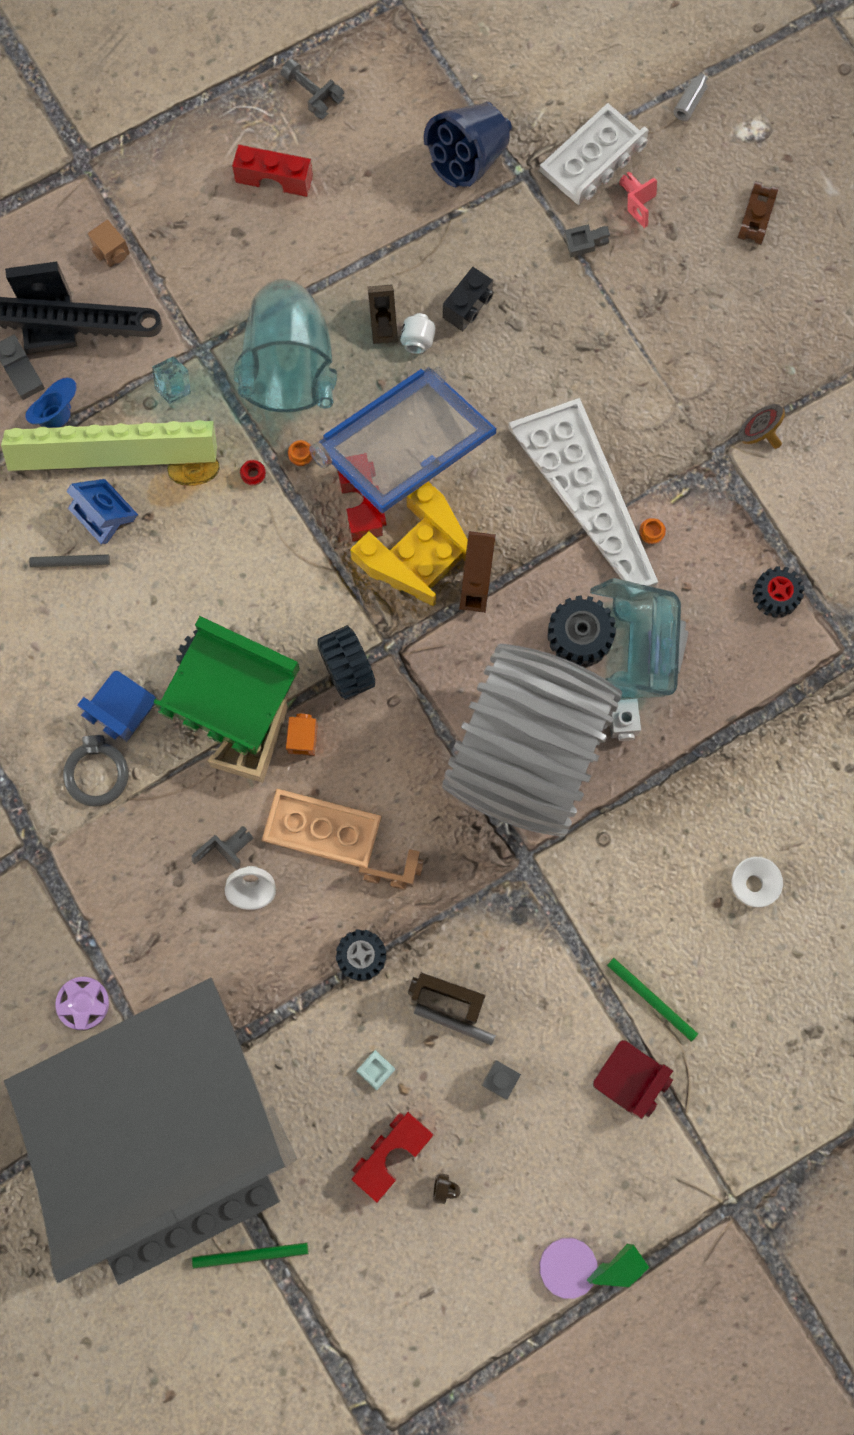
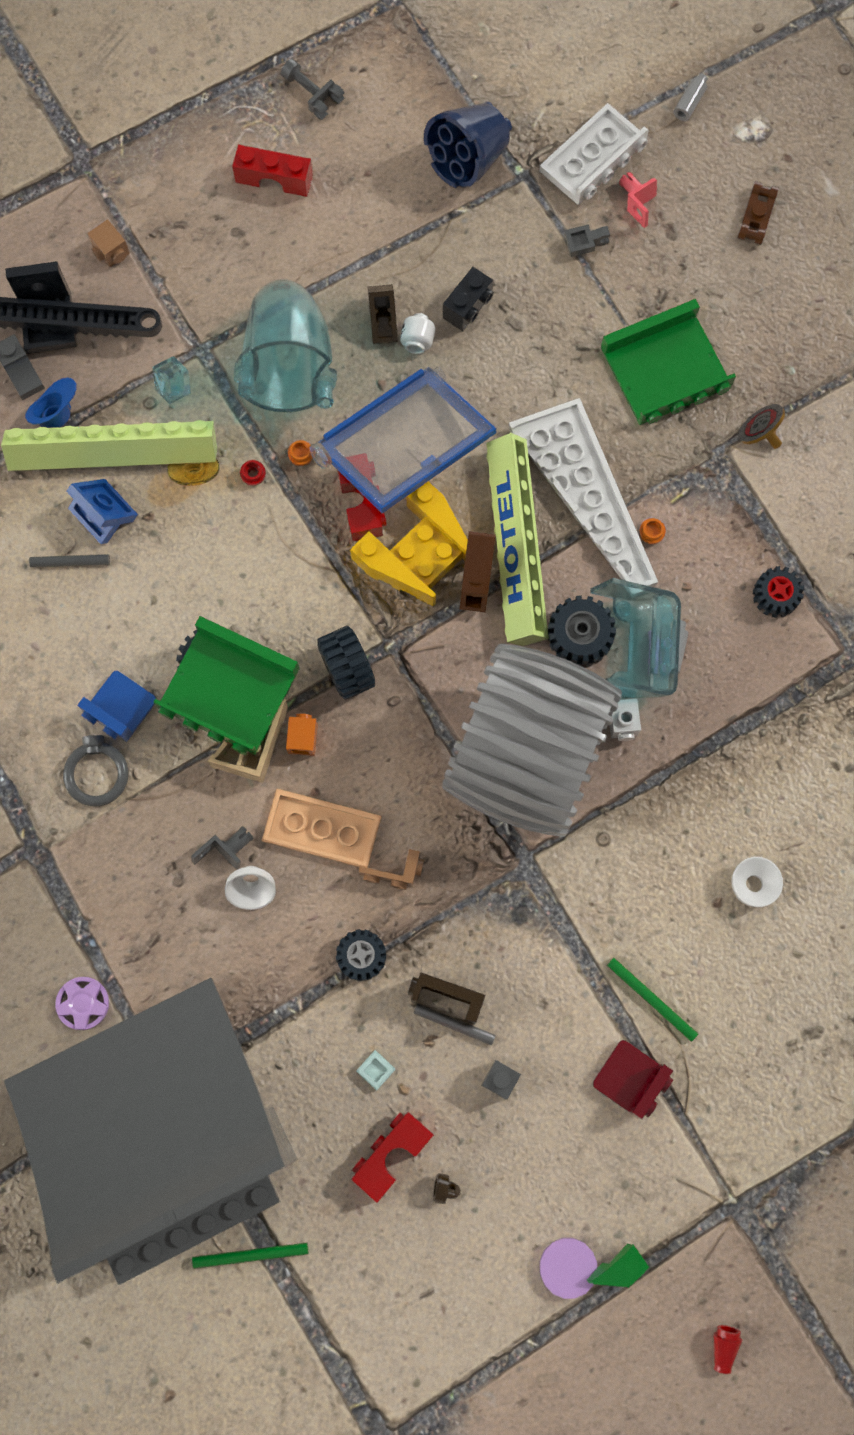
none -> yellowish green brick [486,433,549,646]
none -> green panel [601,299,736,425]
none -> red cone [713,1325,743,1374]

